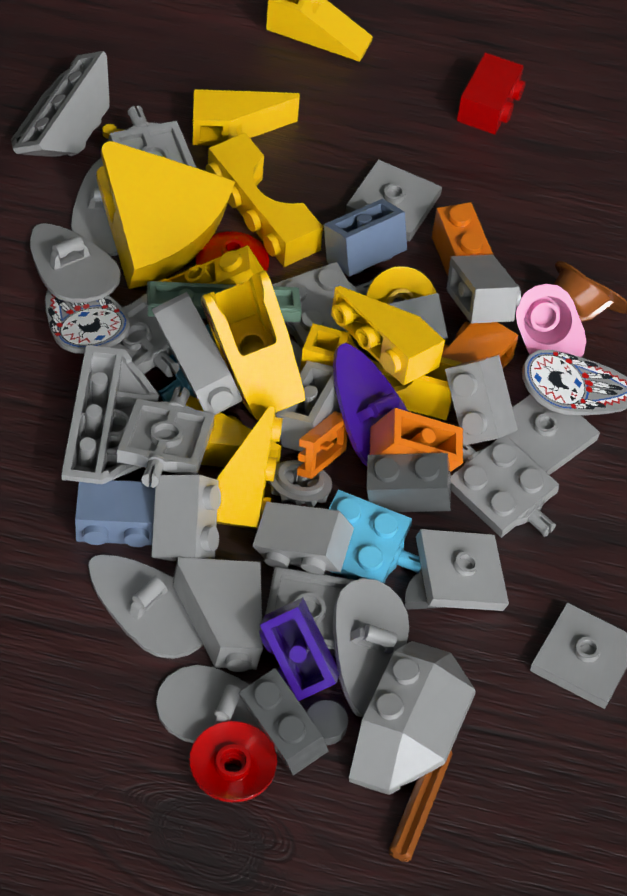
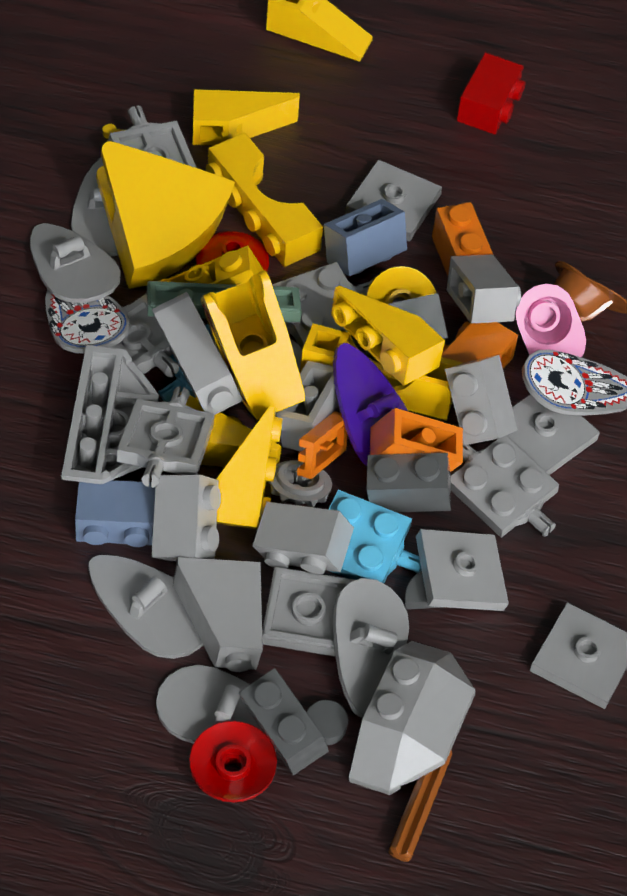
light grey wedge [11,51,110,157] -> none
dark purple brick [259,597,339,701] -> none

